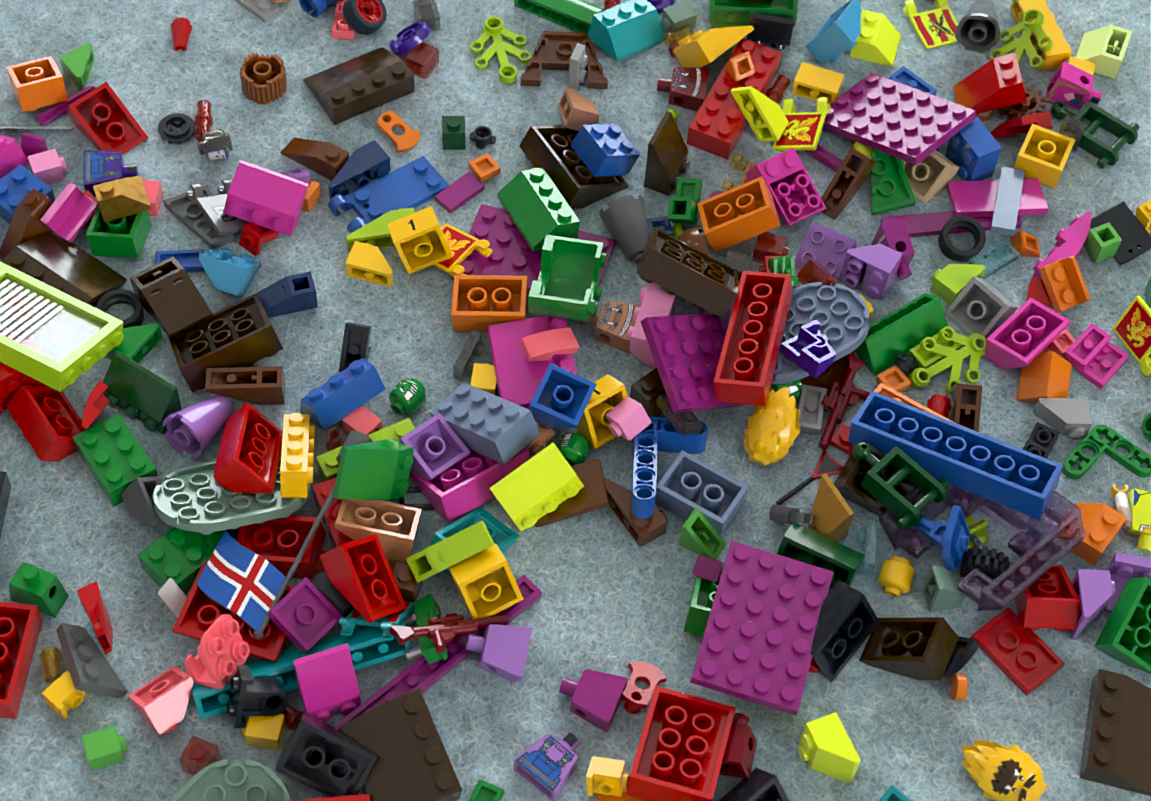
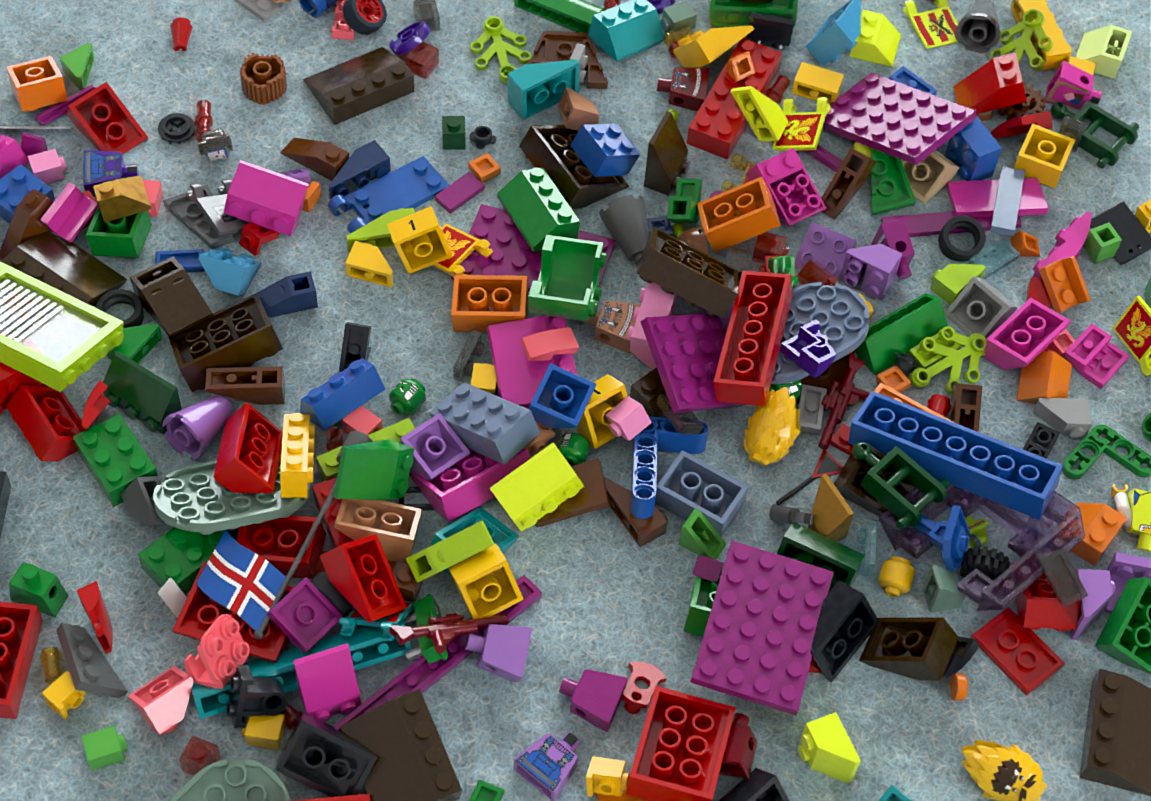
orange piece [376,110,421,152] -> none
none -> teal slope [508,60,580,120]
none -> clear smoke plate [1037,548,1088,608]

